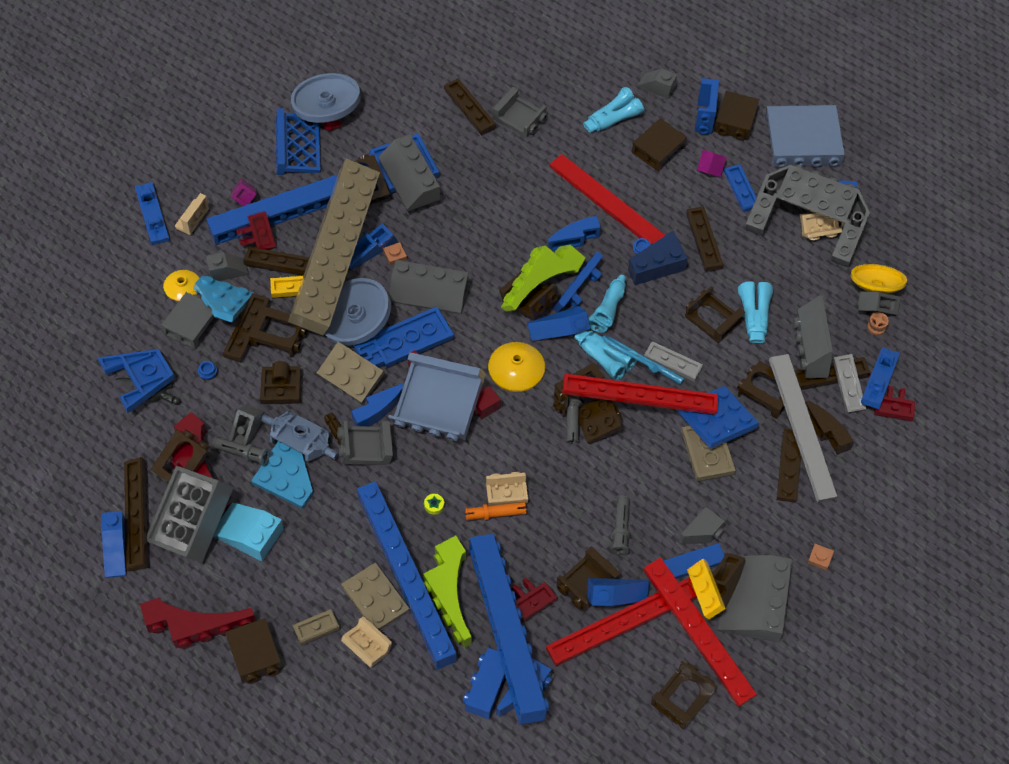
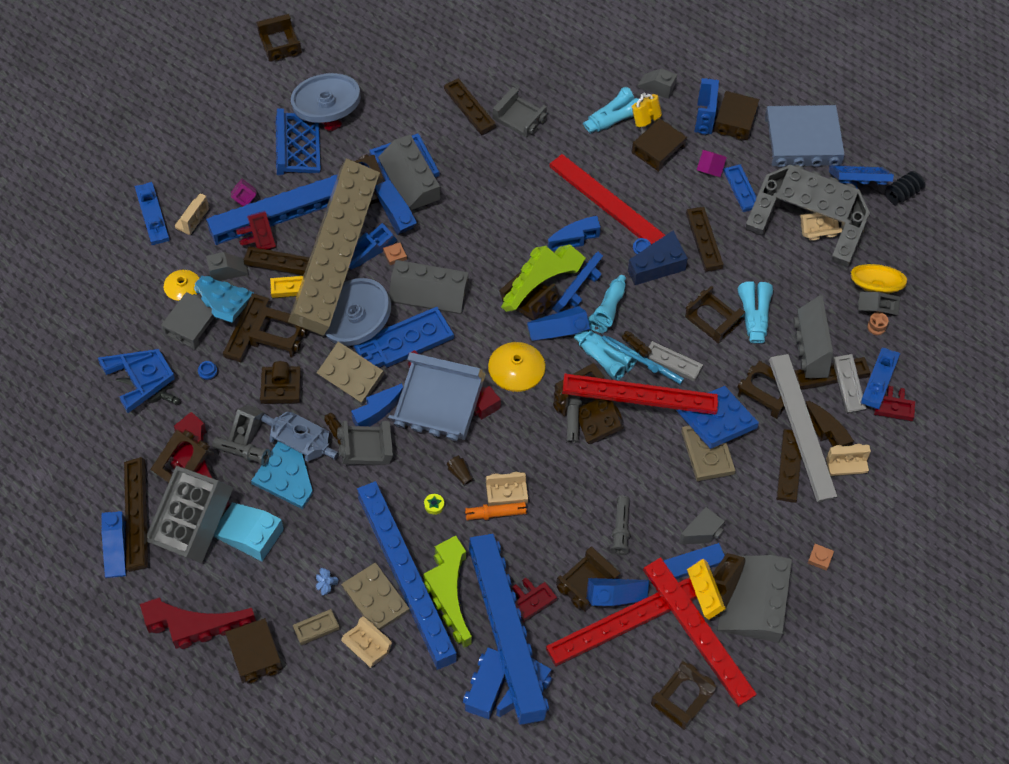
none -> dark brown panel [256,14,302,62]
none -> medium blue plant [316,568,338,595]
none -> blue slope [374,180,417,235]
none -> dark brown cone [446,455,473,486]
none -> dark brown axle [622,331,652,358]
none -> yellow piece [632,93,662,134]
none -> tan bracket [826,444,871,476]
none -> blue plate [829,165,894,184]
none -> black piece [885,171,926,206]

